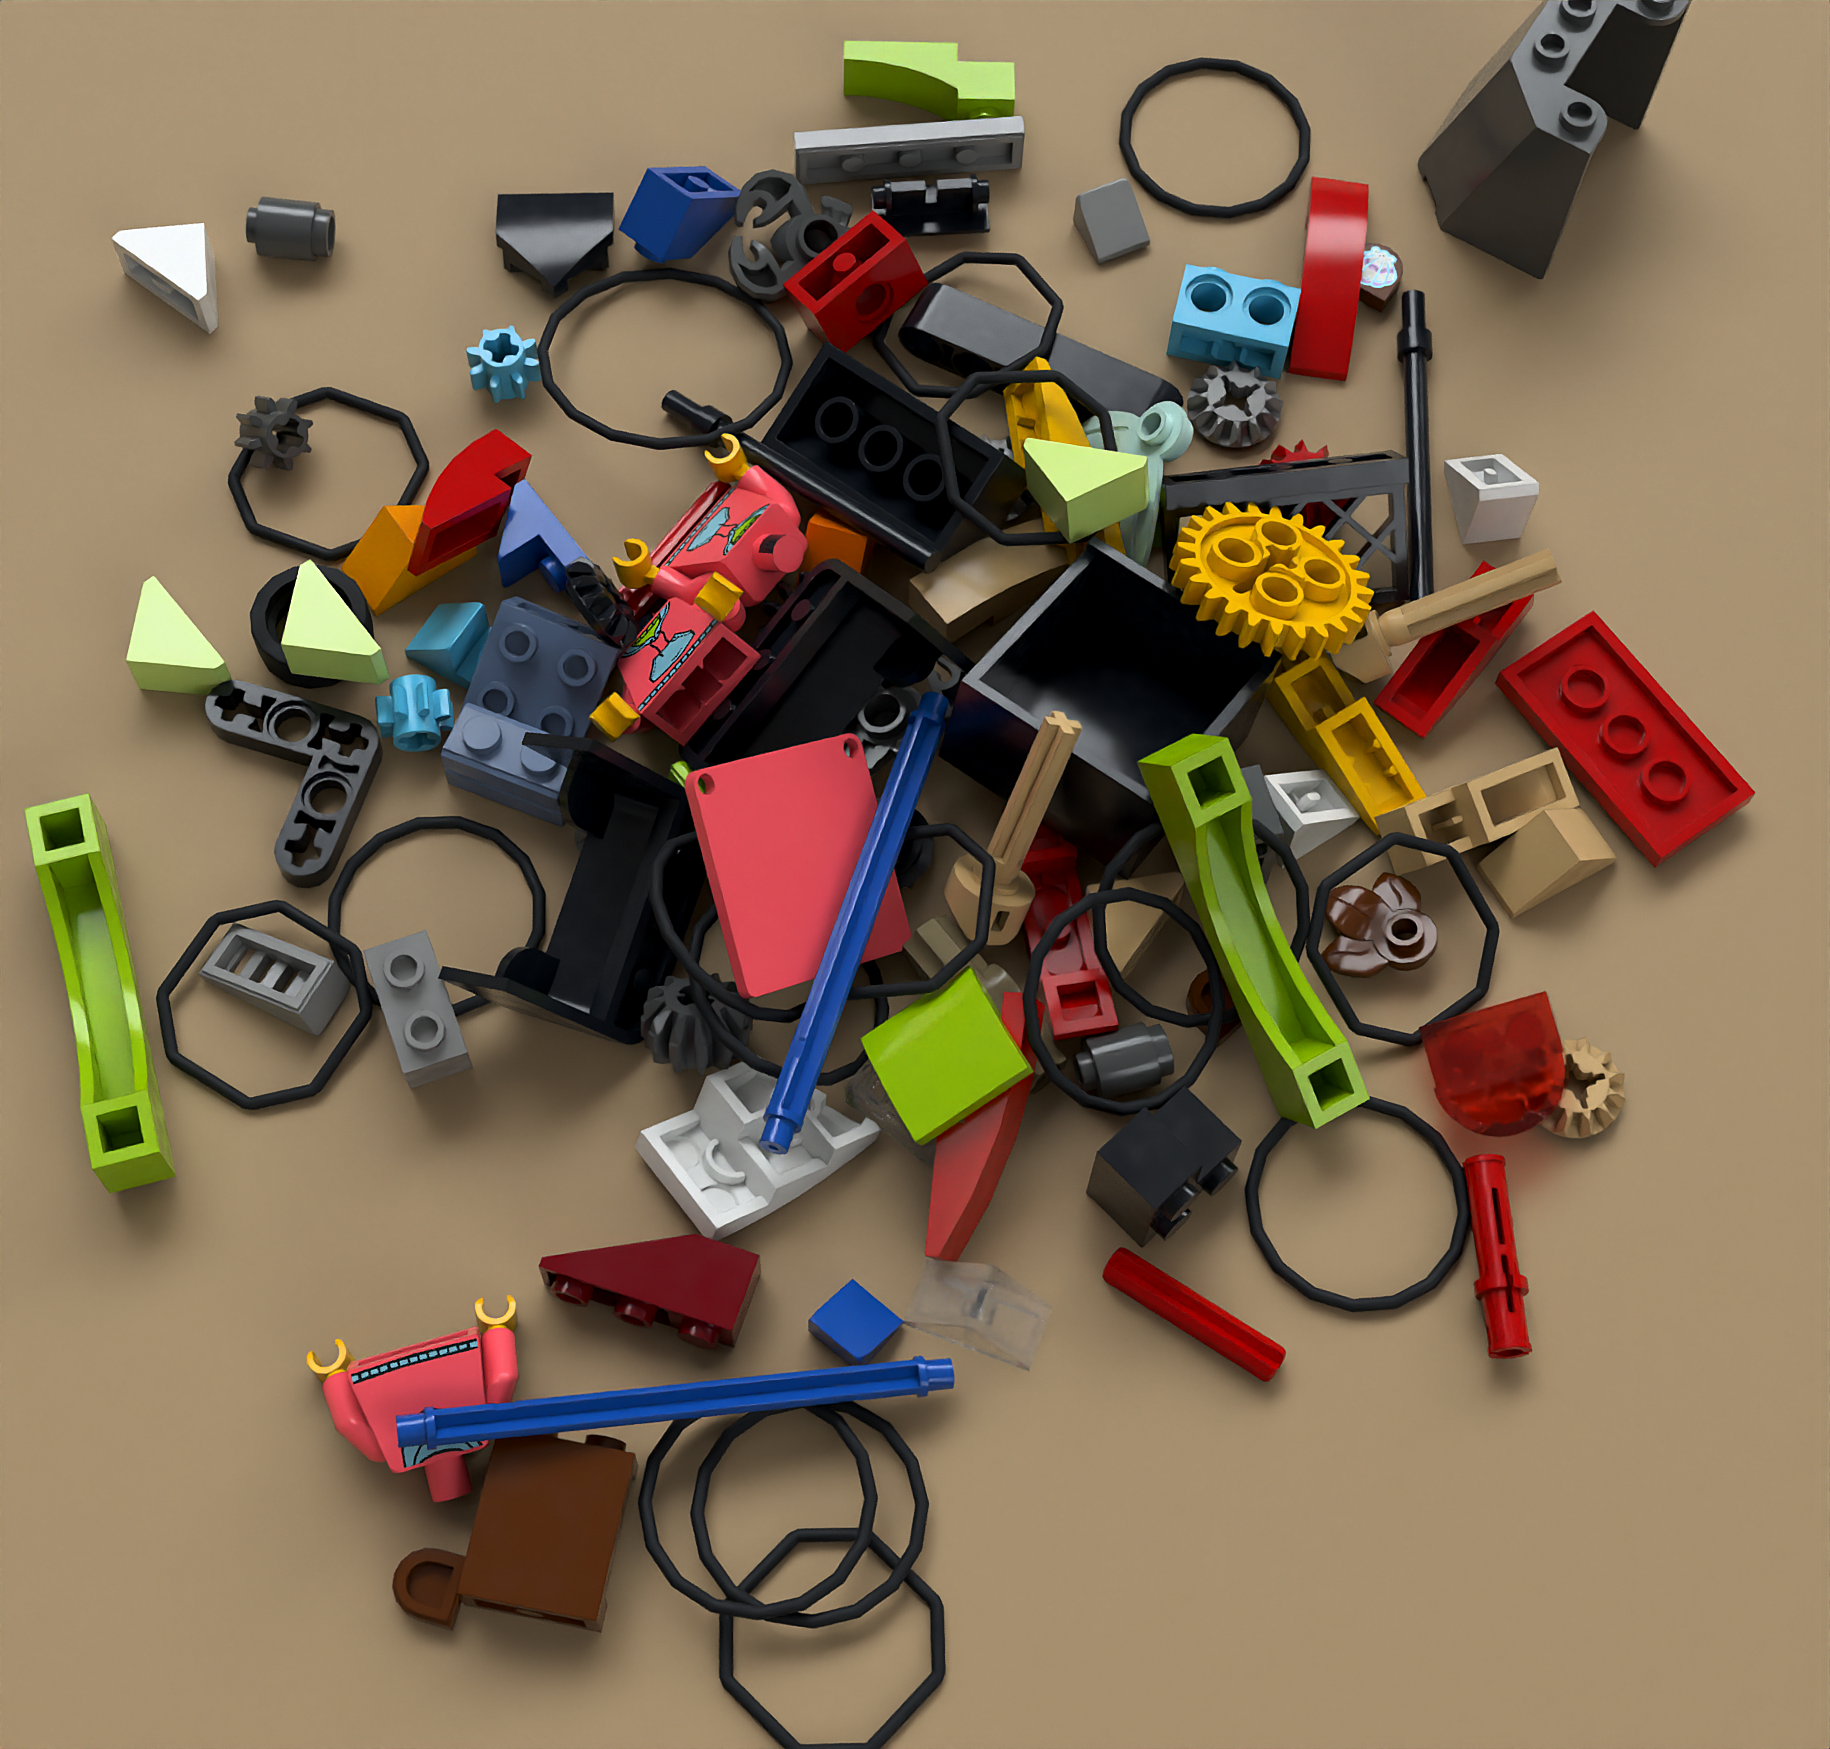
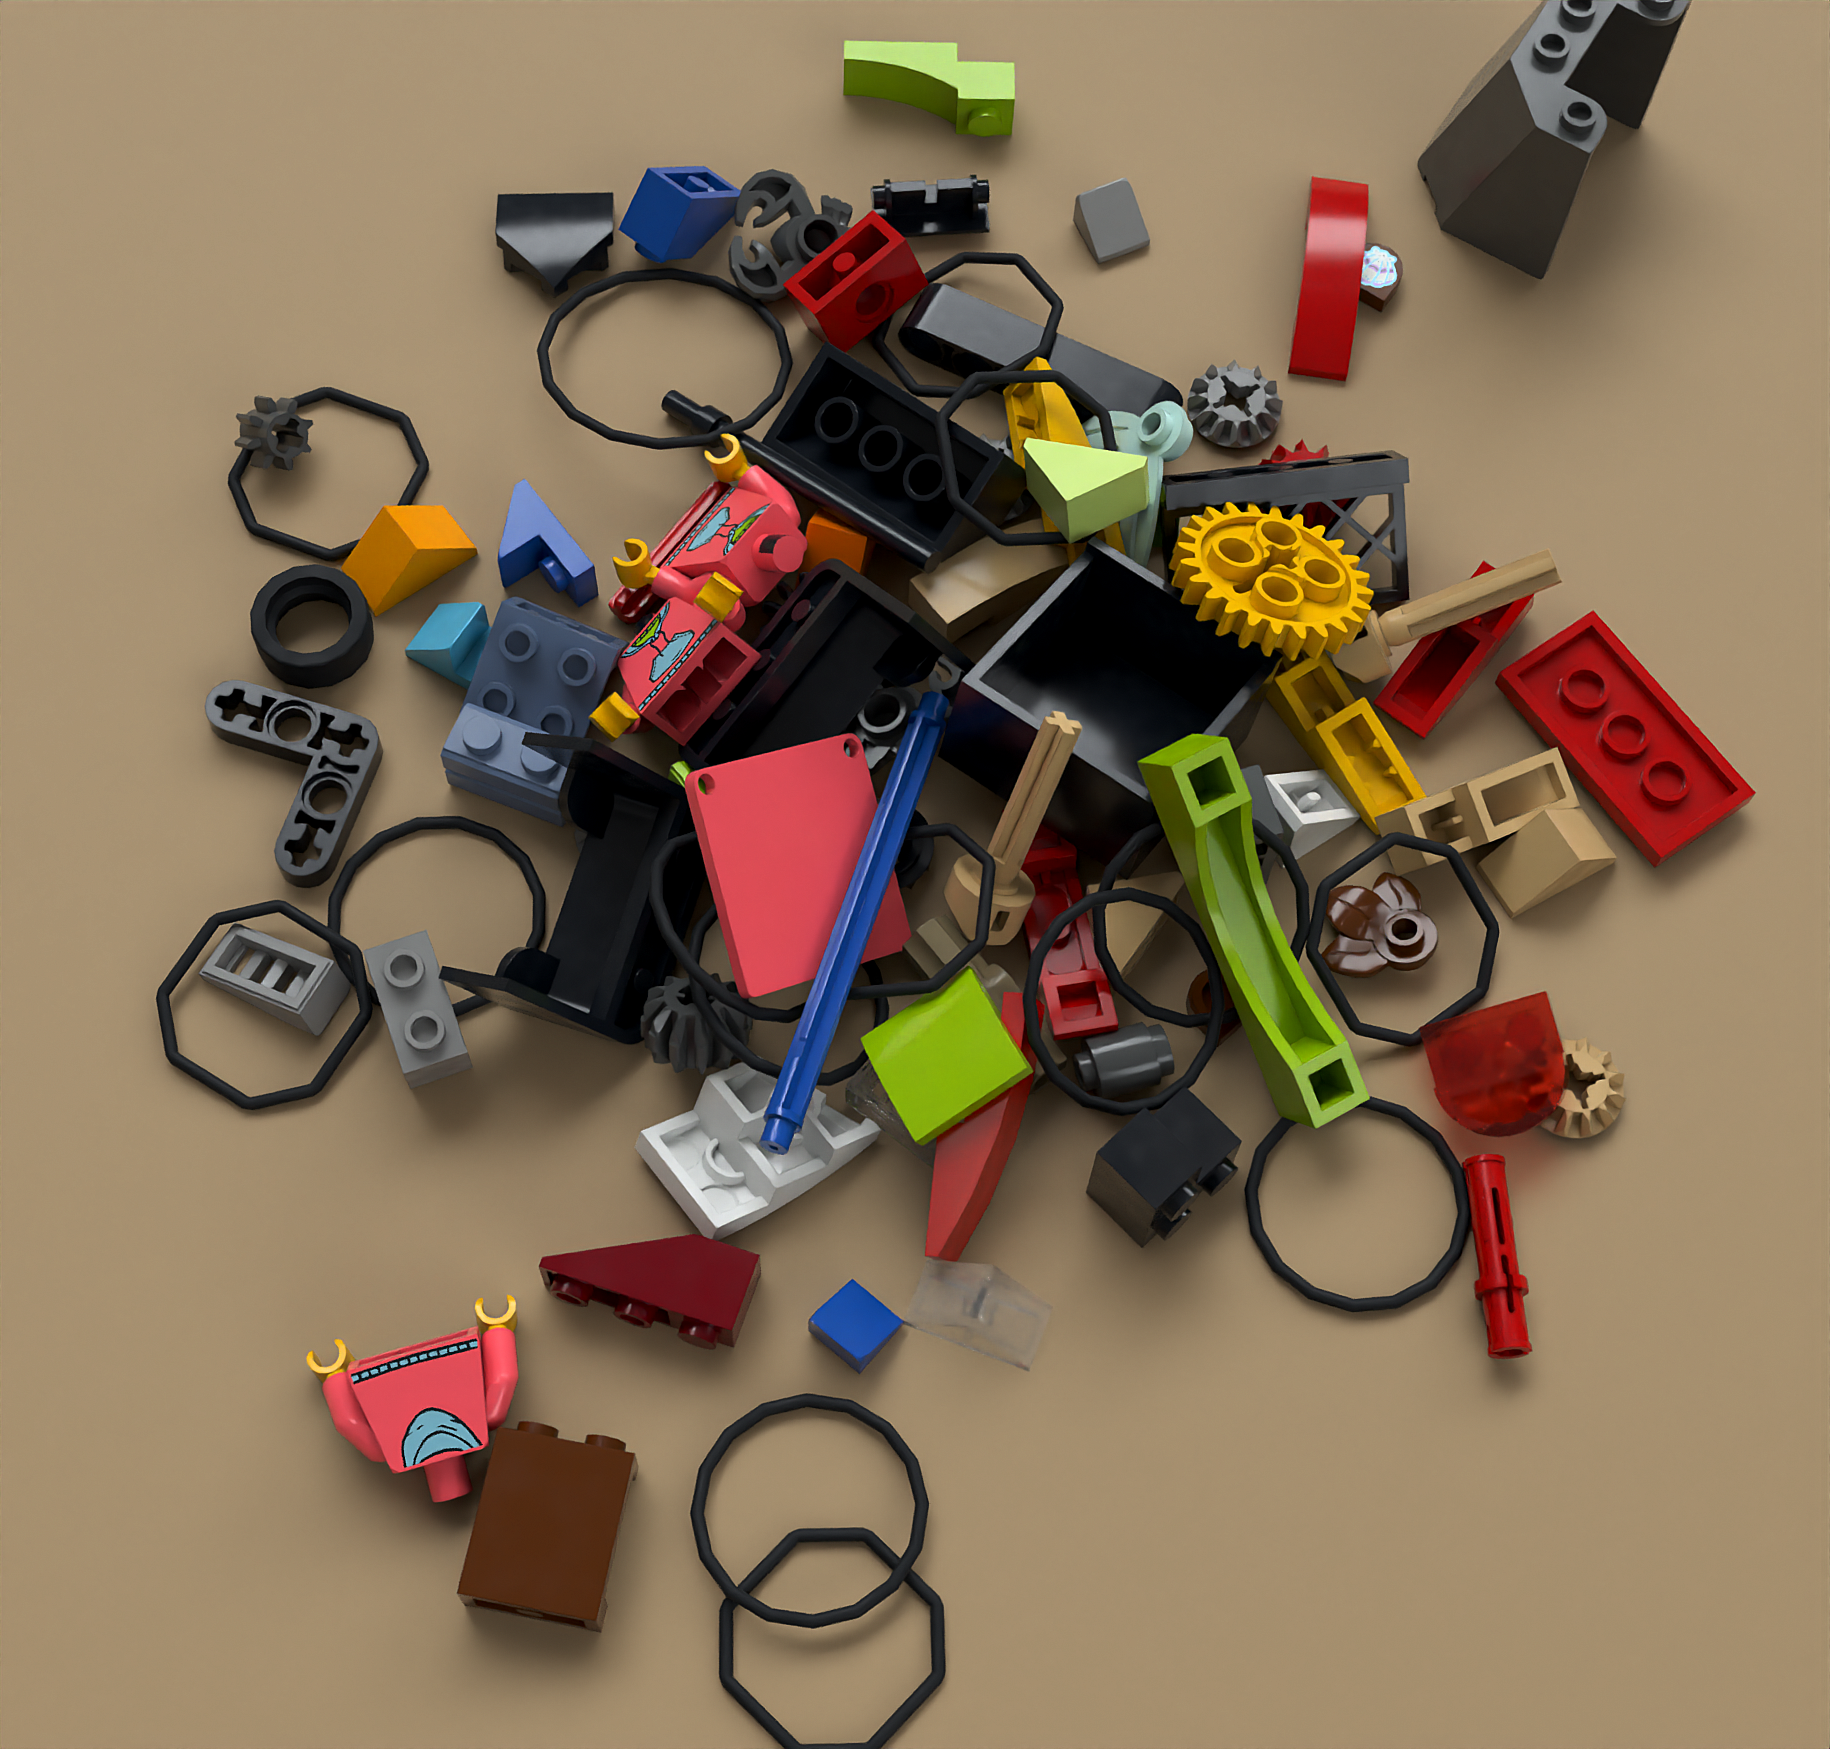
lime arch [24,793,176,1194] -> none
white slope [111,223,218,334] -> none
yellowish green slope [126,576,232,695] -> none
dark grey brick [246,197,336,262] -> none
yellowish green slope [281,559,390,685] -> none
medium azure gear [375,674,454,752] -> none
reddish brown tile [392,1548,466,1631] -> none
blue piece [396,1355,954,1450] -> none
red slope [407,428,532,577] -> none
medium azure gear [466,326,541,403] -> none
black gear [565,556,639,648] -> none
black piece [638,1404,878,1621] -> none
light grey tile [794,116,1025,184] -> none
red axle [1102,1247,1286,1382] -> none
black piece [1119,57,1311,218] -> none
medium azure brick [1166,264,1301,379] -> none
black bar [1397,290,1434,602] -> none
white slope [1444,454,1539,544] -> none

